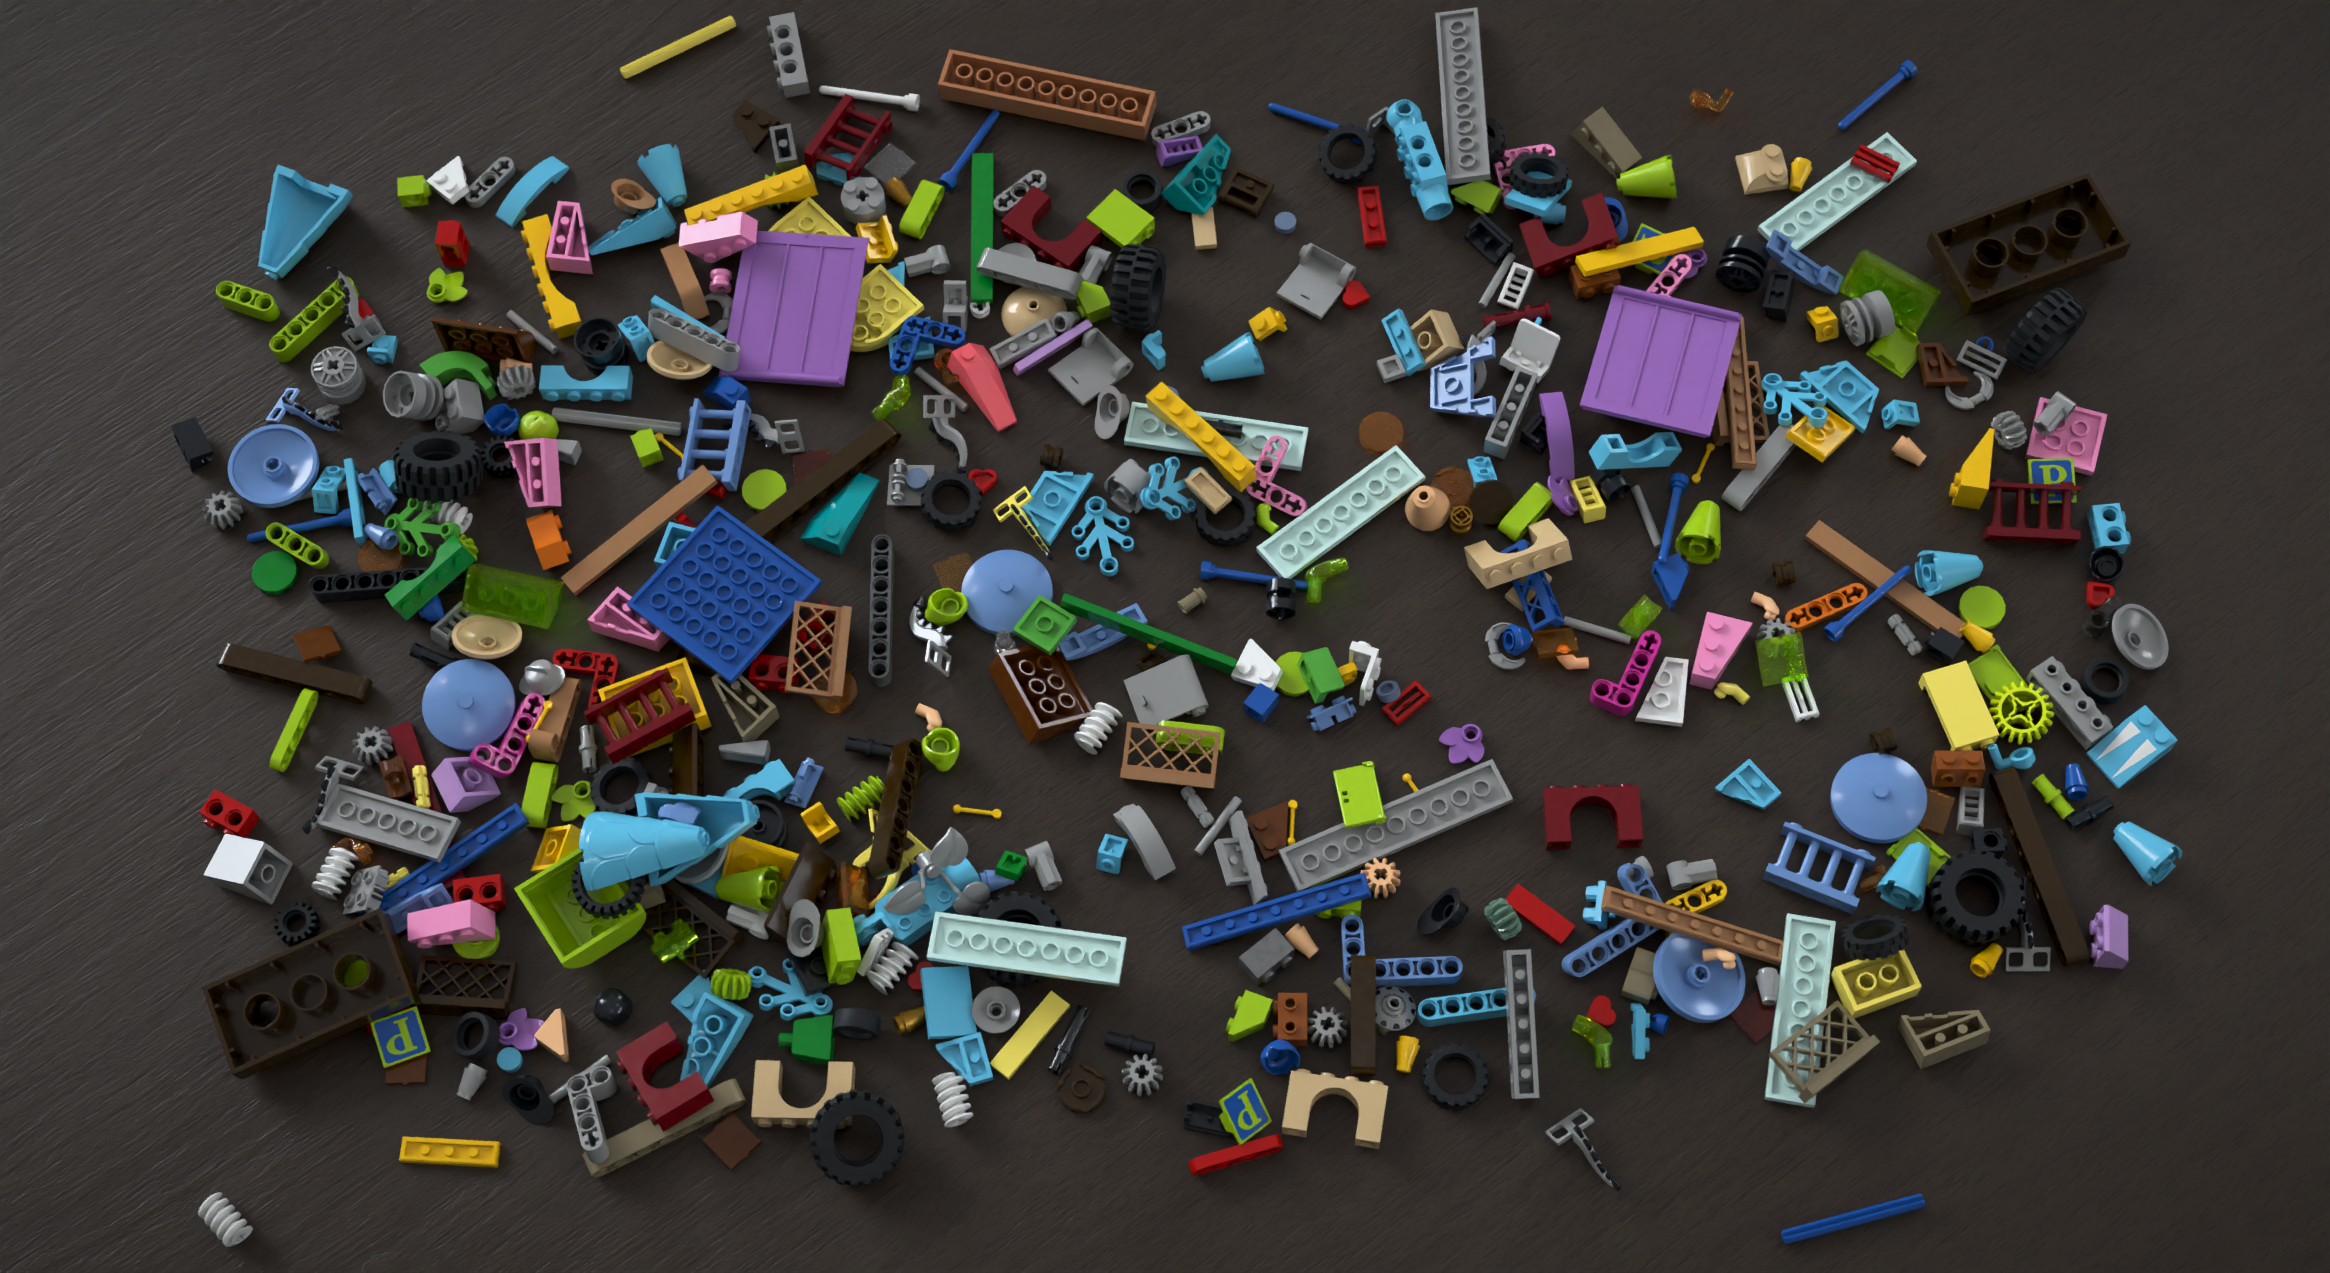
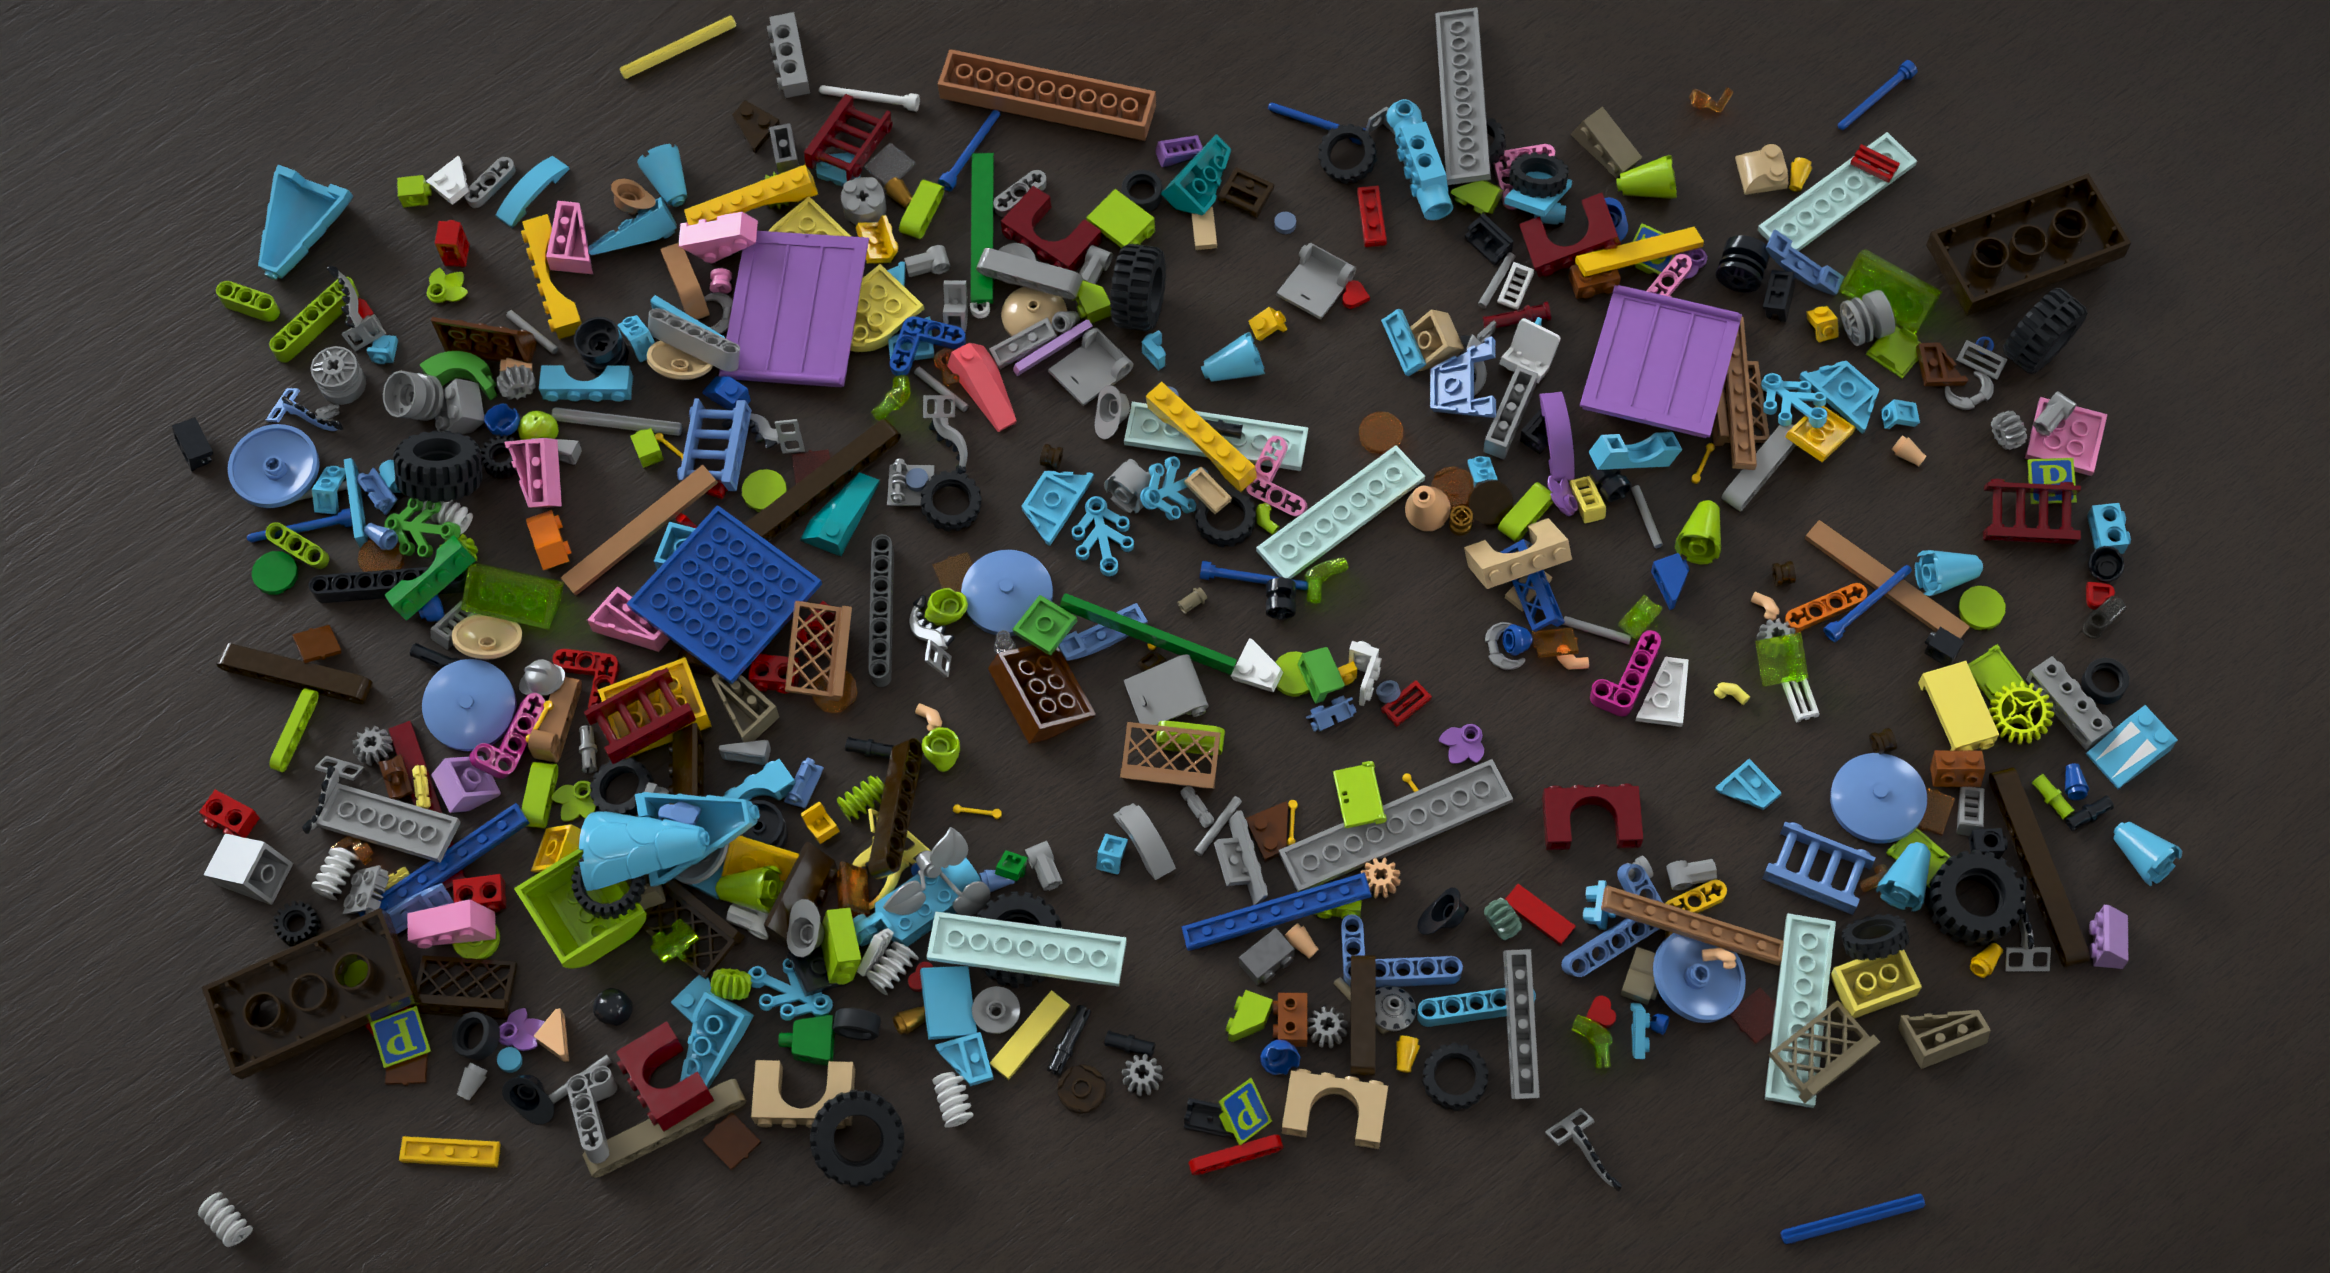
light grey gear [202,490,243,530] -> none
red tile [968,469,998,496] -> none
light yellow piece [993,486,1053,561] -> none
white piece [1074,702,1123,755] -> none
light grey beam [1151,111,1210,147] -> none
blue panel [1244,683,1279,724] -> none
light grey plate [1377,354,1406,383] -> none
blue piece [1658,473,1689,564] -> none
bright pink wedge [1689,612,1753,690] -> none
light grey cone [1756,967,1780,1006] -> none
light grey axle [1888,614,1923,656] -> none
yellow slope [1949,428,1994,509] -> none
yellow cone [1959,620,1996,653] -> none
medium azure plate [1988,744,2036,770] -> none
light grey dish [2112,604,2169,670] -> none

